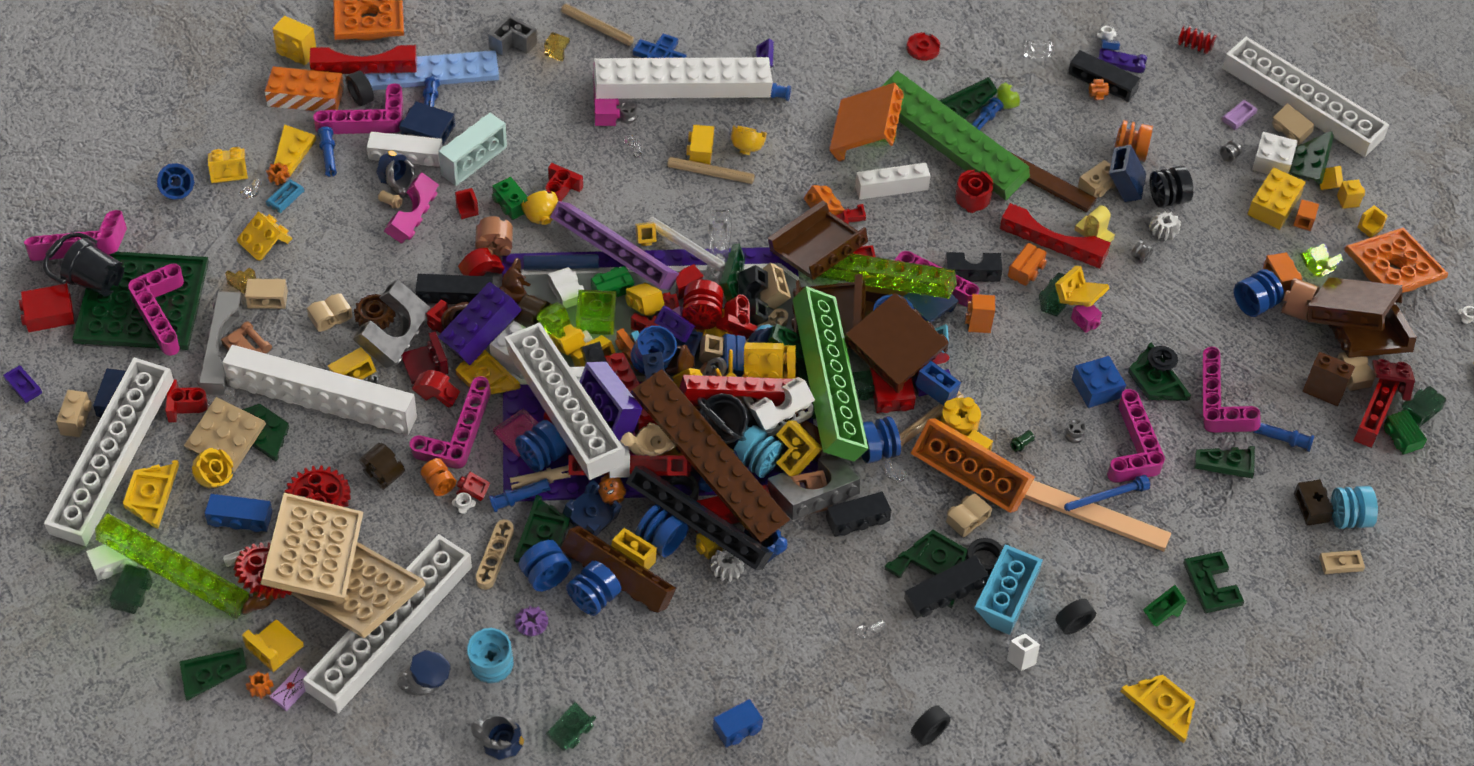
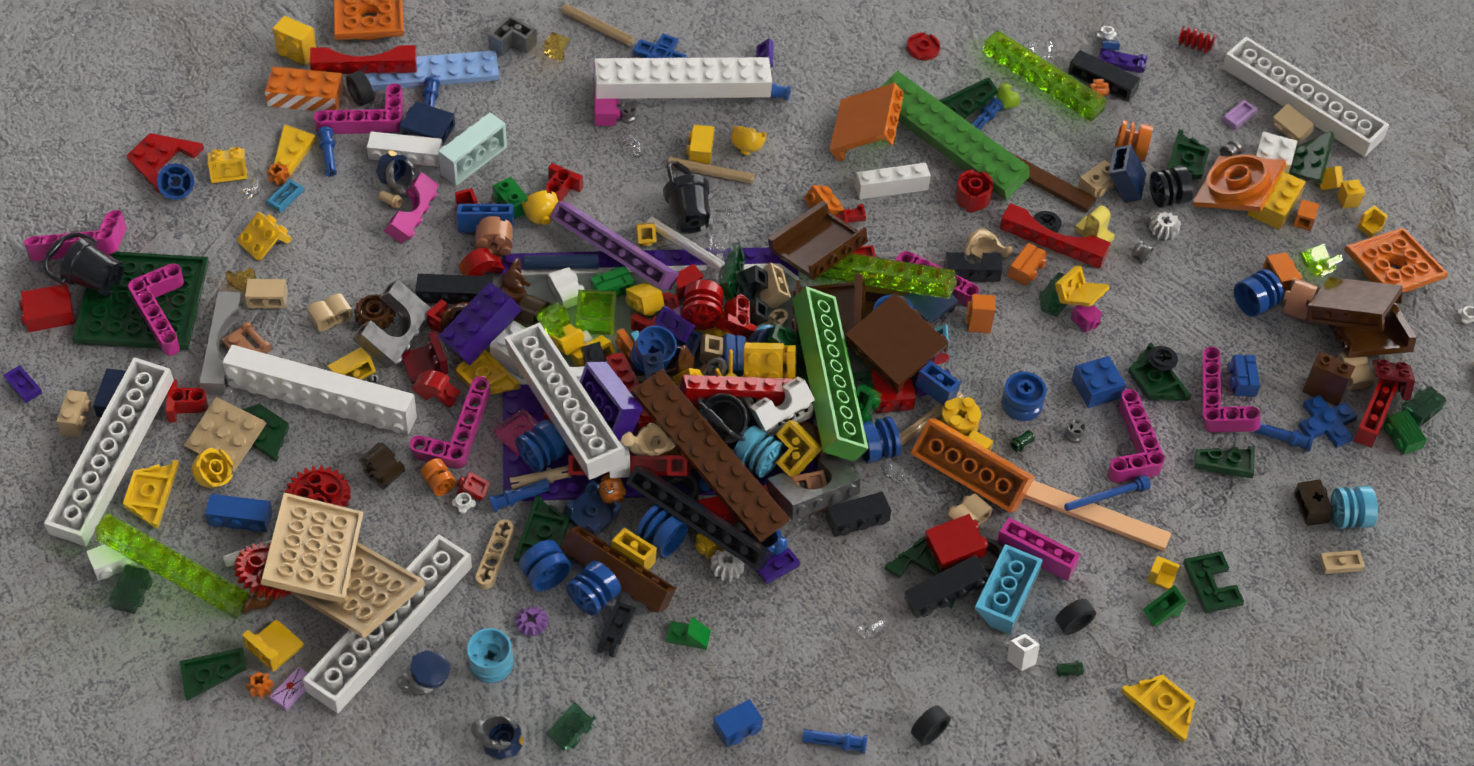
none -> red wing [126,133,204,193]
none -> blue brick [457,204,515,233]
none -> black hinge [597,602,636,658]
none -> black piece [663,161,712,234]
none -> green slope [666,617,711,650]
none -> dark purple plate [755,548,800,585]
none -> blue pin [802,728,868,754]
none -> green brick [856,385,882,422]
none -> red brick [925,514,988,572]
none -> tan piece [964,228,1013,261]
none -> clear neon green brick [983,30,1107,122]
none -> dark pink brick [997,517,1081,581]
none -> blue wheel [1001,371,1047,421]
none -> black gear [1033,211,1062,233]
none -> dark green pin [1056,660,1084,677]
none -> yellow panel [1147,556,1180,590]
none -> dark green wing [1167,129,1210,180]
none -> orange piece [1193,154,1286,212]
none -> blue brick [1227,354,1260,397]
none -> blue plate [1298,395,1358,448]

